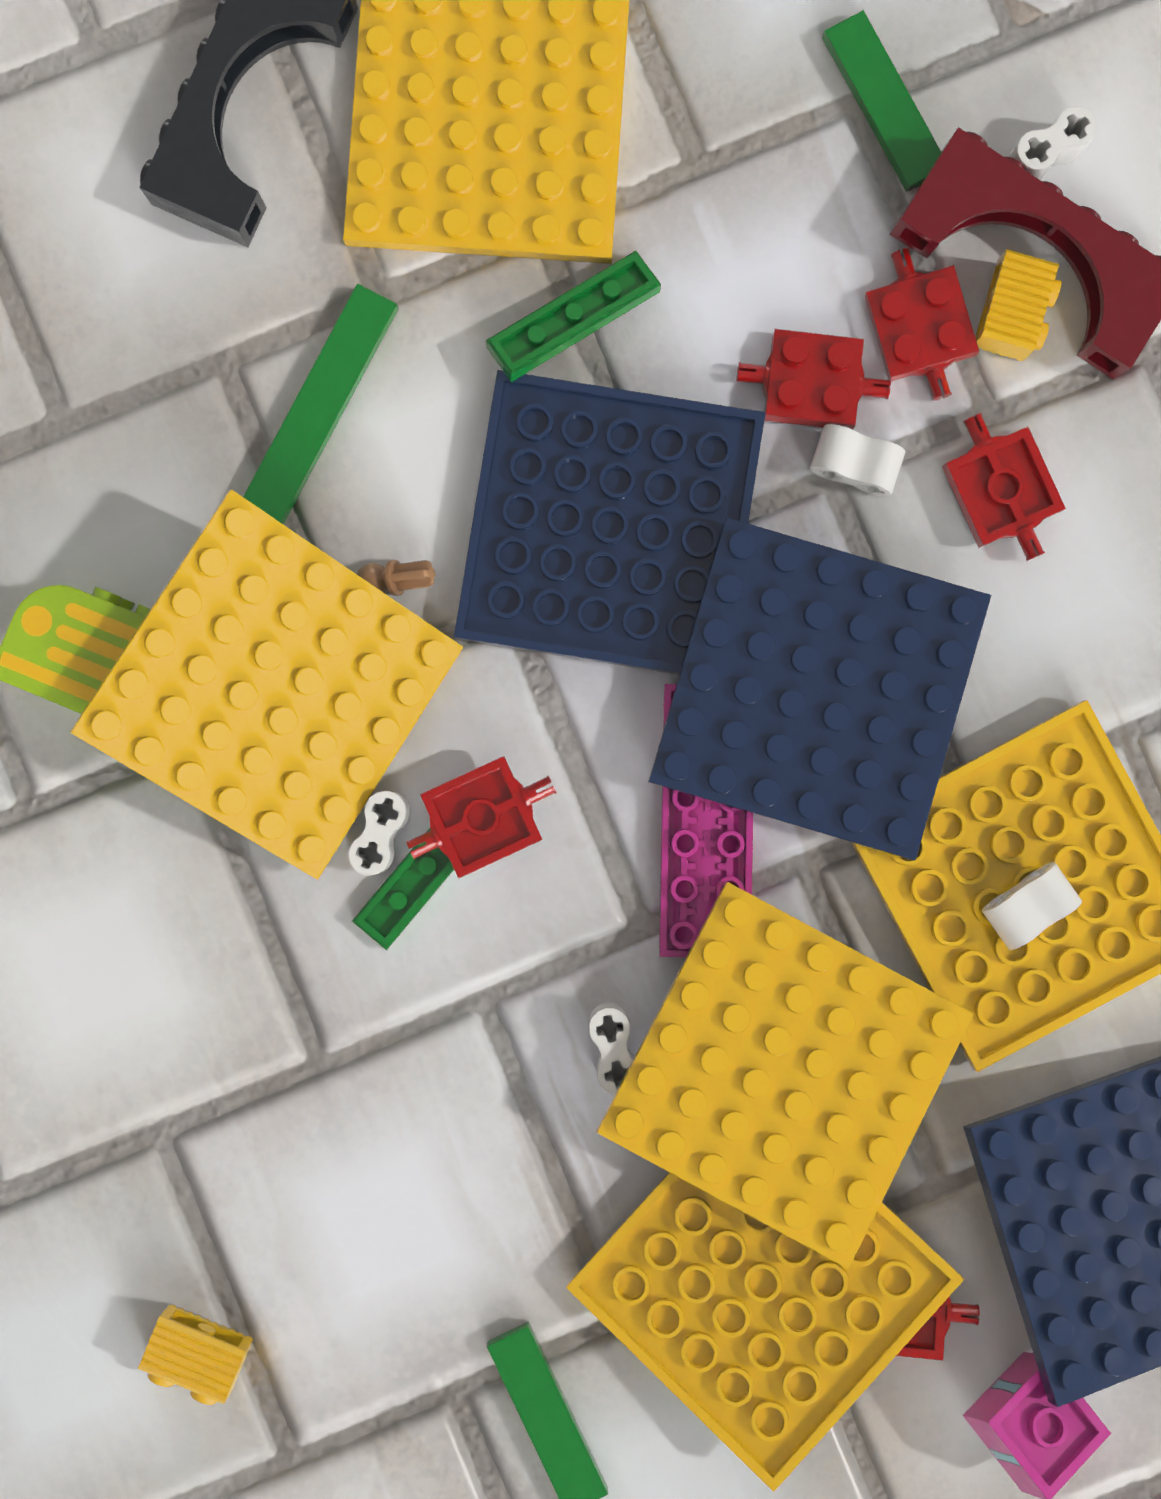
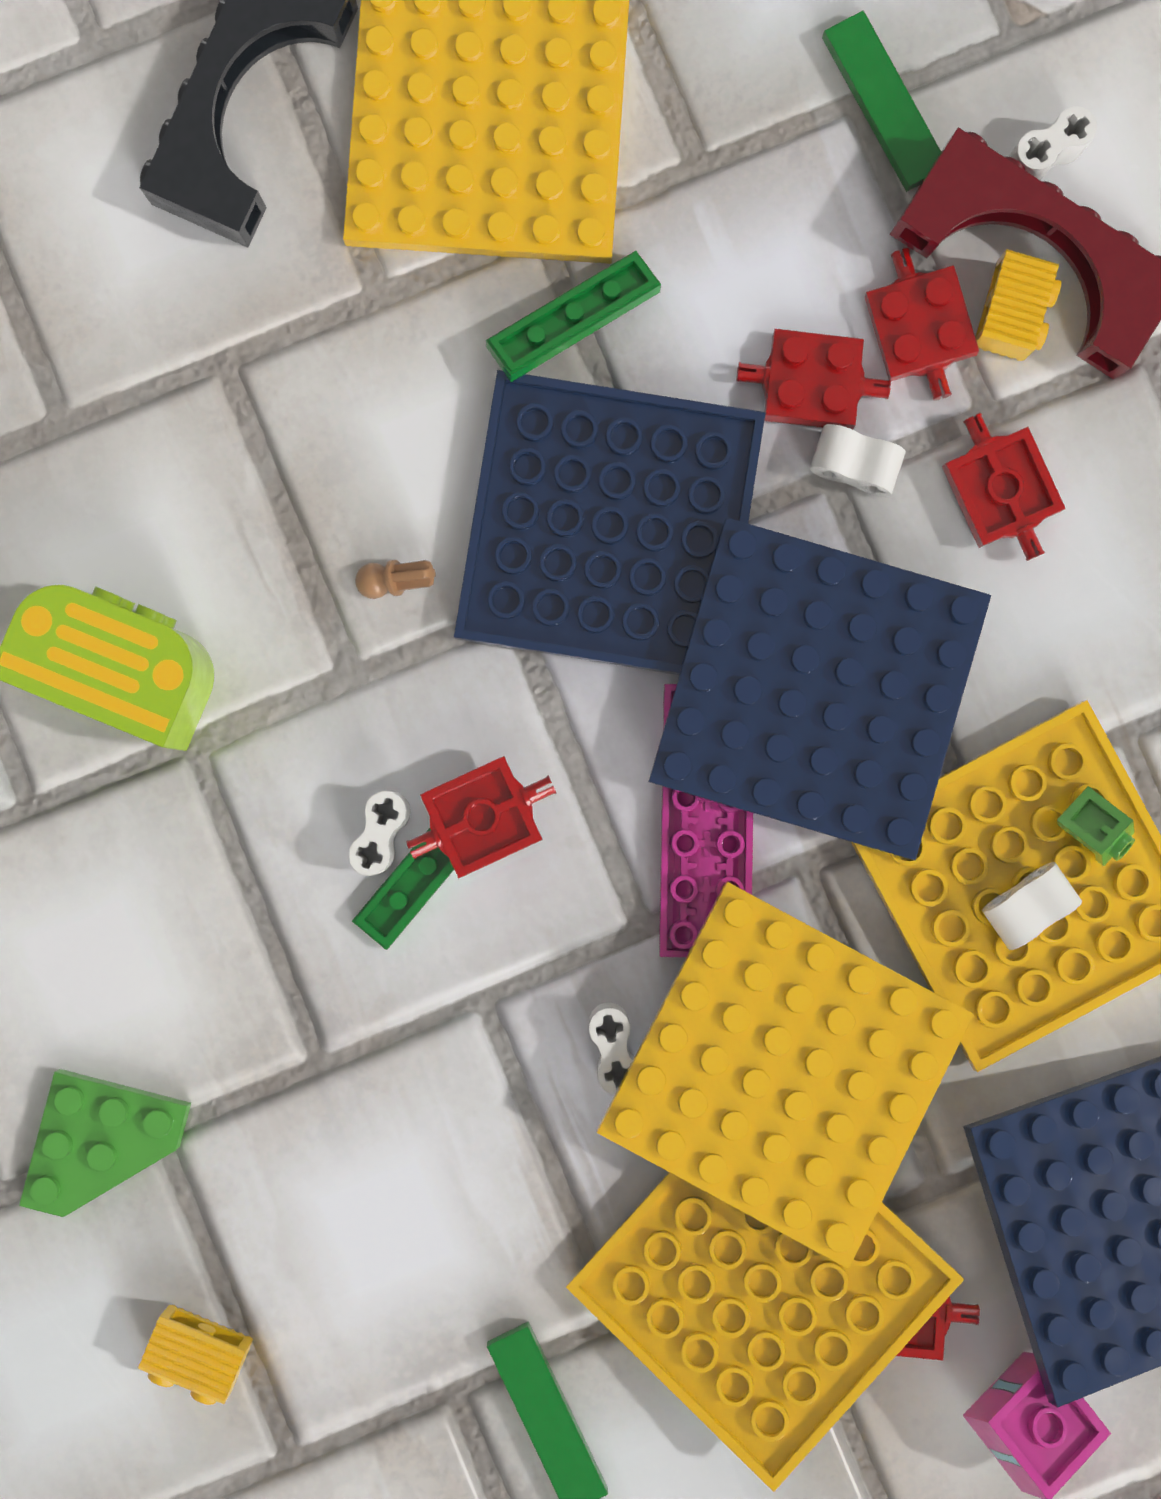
yellow plate [70,489,463,880] -> none
green tile [243,283,399,525] -> none
none -> bright green plate [19,1069,191,1217]
none -> bright green bracket [1057,786,1135,866]

